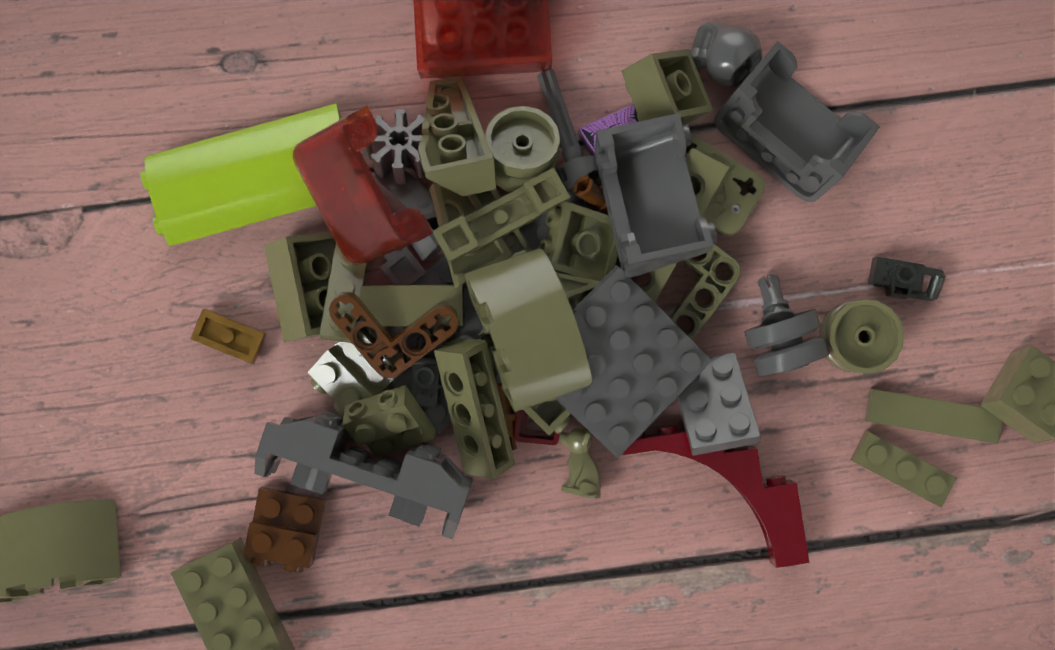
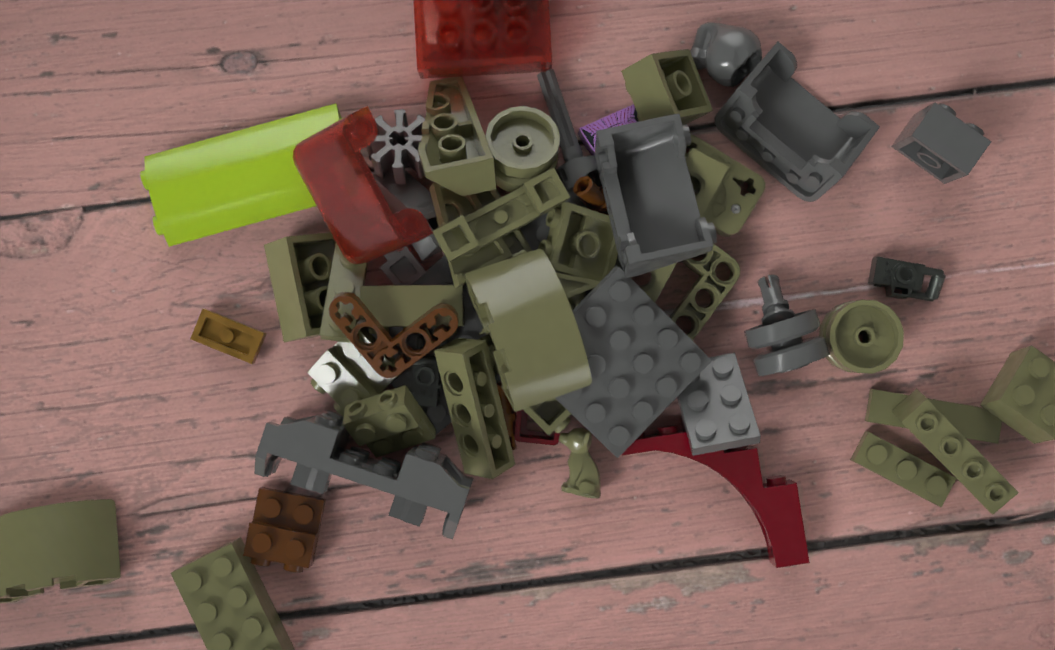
none -> dark grey brick [891,102,992,184]
none -> olive brick [892,388,1019,515]

